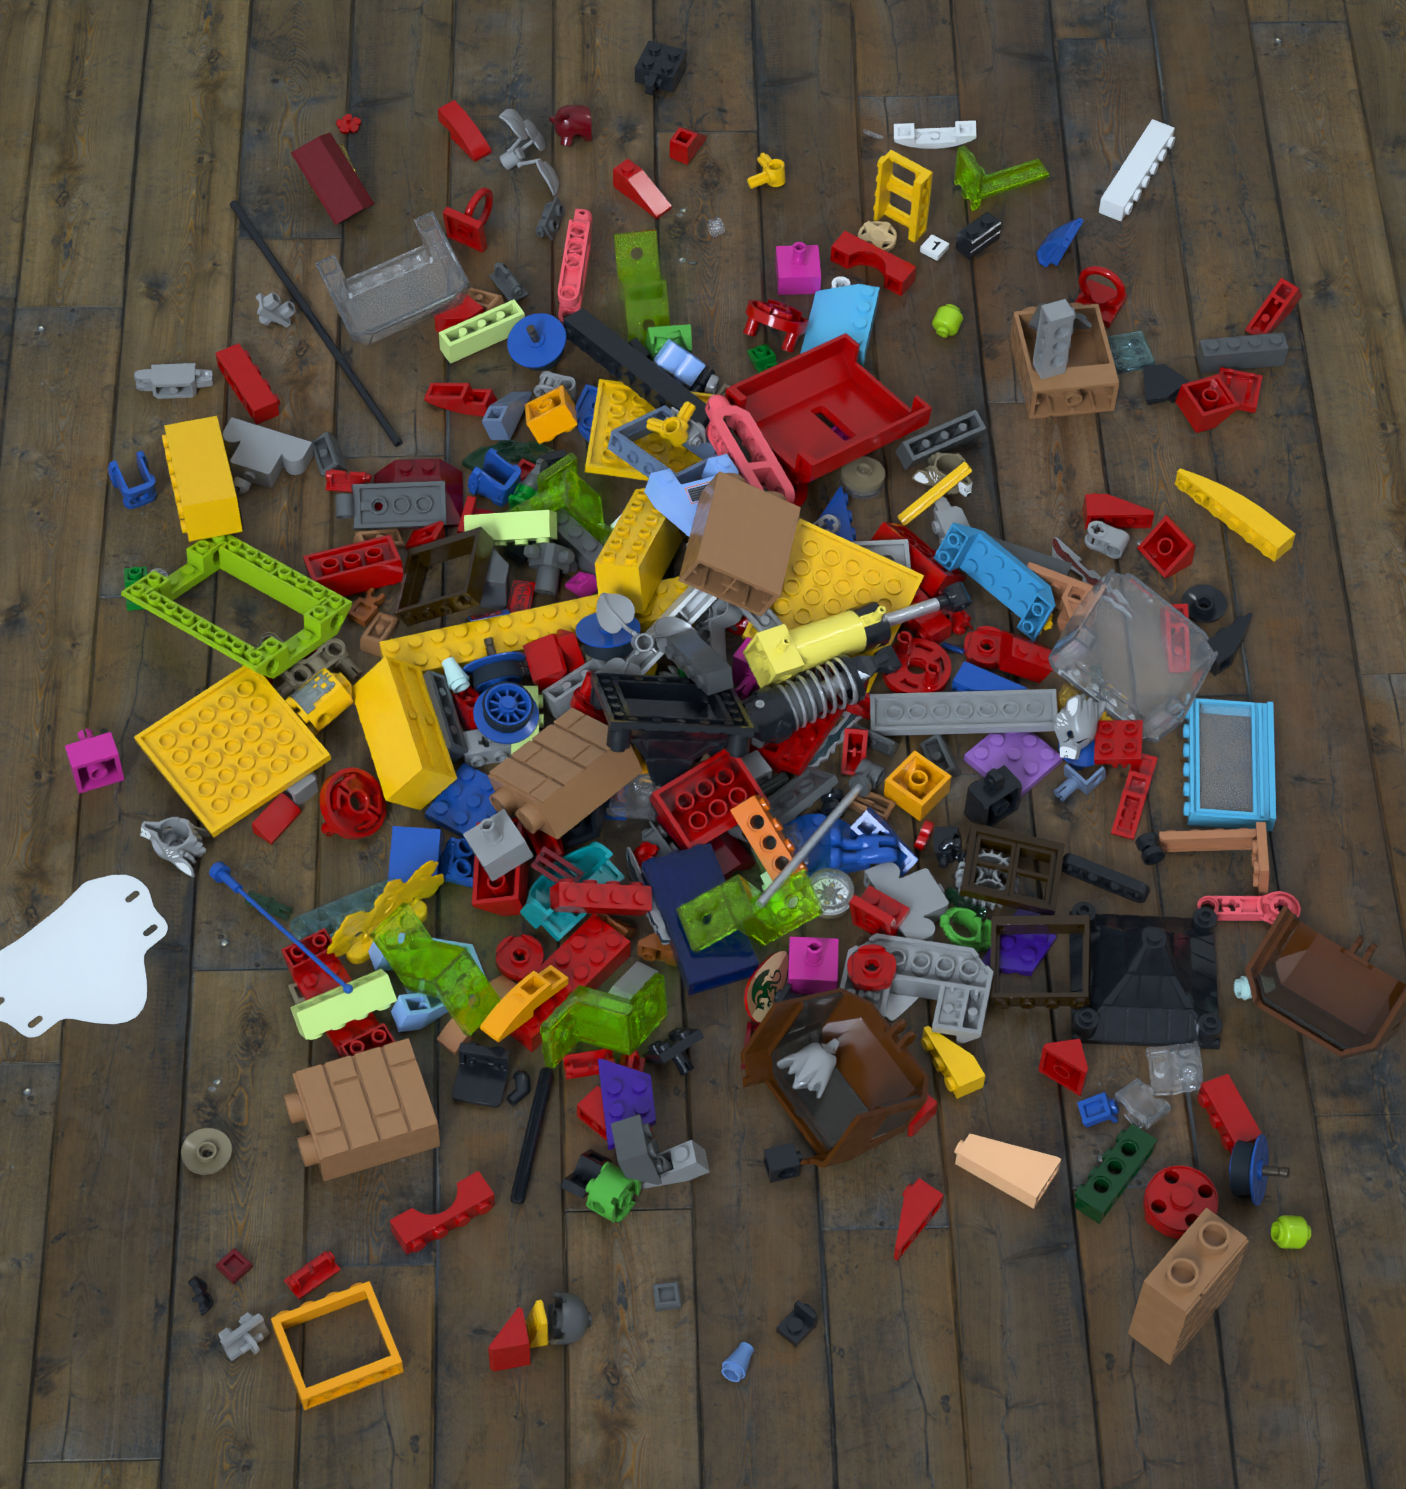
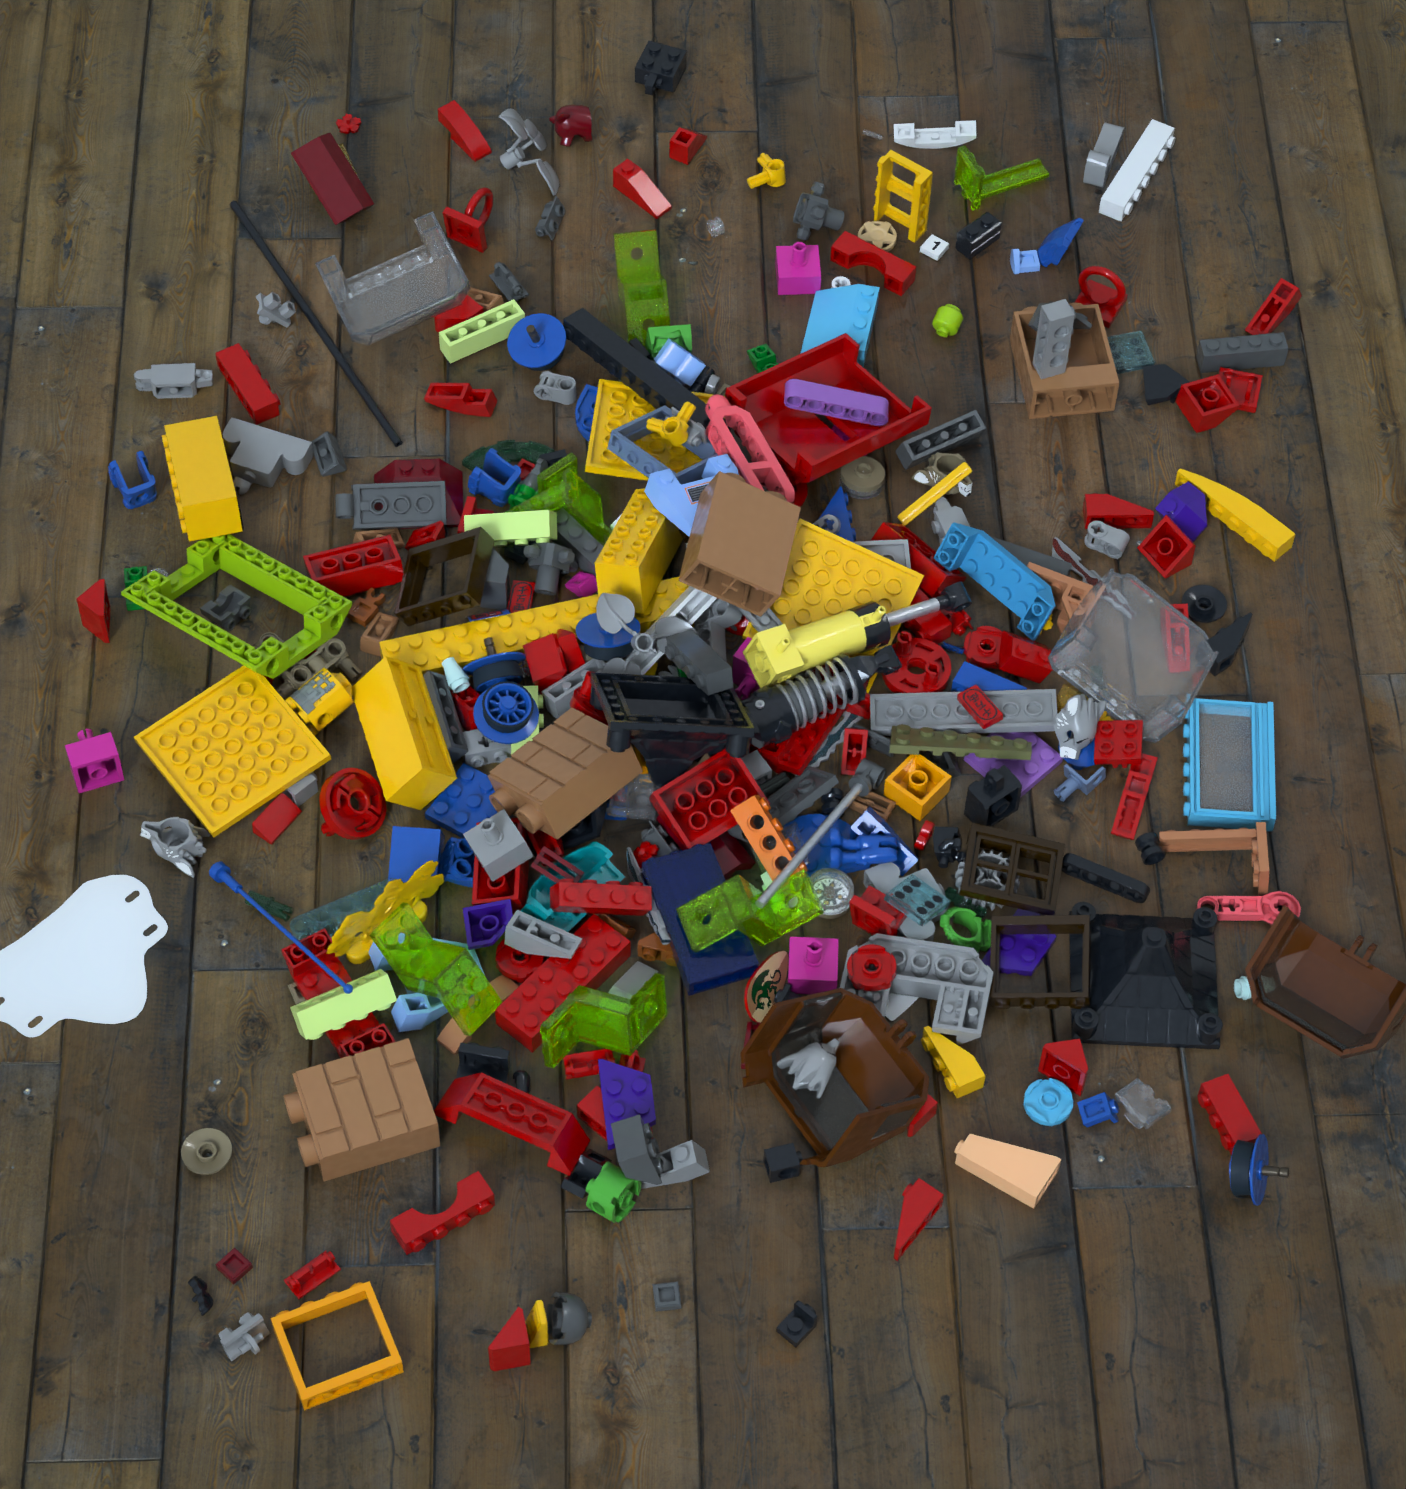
red hinge [325,469,373,493] -> none
light orange slope [480,965,569,1042] -> none
sand blue slope [482,391,532,440] -> none
black axle [510,1067,554,1204] -> none
light orange slope [525,385,578,444] -> none
coral piece [558,208,593,324] -> none
black plate [642,1027,704,1076] -> none
medium blue cone [721,1342,754,1382] -> none
red piece [743,299,809,353] -> none
dark green brick [1074,1124,1157,1224] -> none
medium nougat brick [1128,1208,1249,1365] -> none
red piece [1143,1165,1218,1239] -> none
clear slope [1145,1041,1203,1095] -> none
lime head [1271,1215,1311,1249] -> none
none -> red slope [76,579,111,643]
none -> dark grey cylinder [200,585,251,631]
none -> red slope [434,1072,590,1176]
none -> dark purple slope [463,899,513,950]
none -> light grey slope [504,910,582,959]
none -> medium lavender beam [784,379,889,426]
none -> dark grey piece [793,181,844,241]
none -> clear light blue tile [884,874,951,926]
none -> olive wing [889,724,1032,760]
none -> red tile [957,685,1003,729]
none -> light blue tile [1010,249,1040,274]
none -> medium azure tile [1023,1078,1074,1126]
none -> light grey beam [1083,122,1125,188]
none -> dark purple slope [1155,481,1208,542]

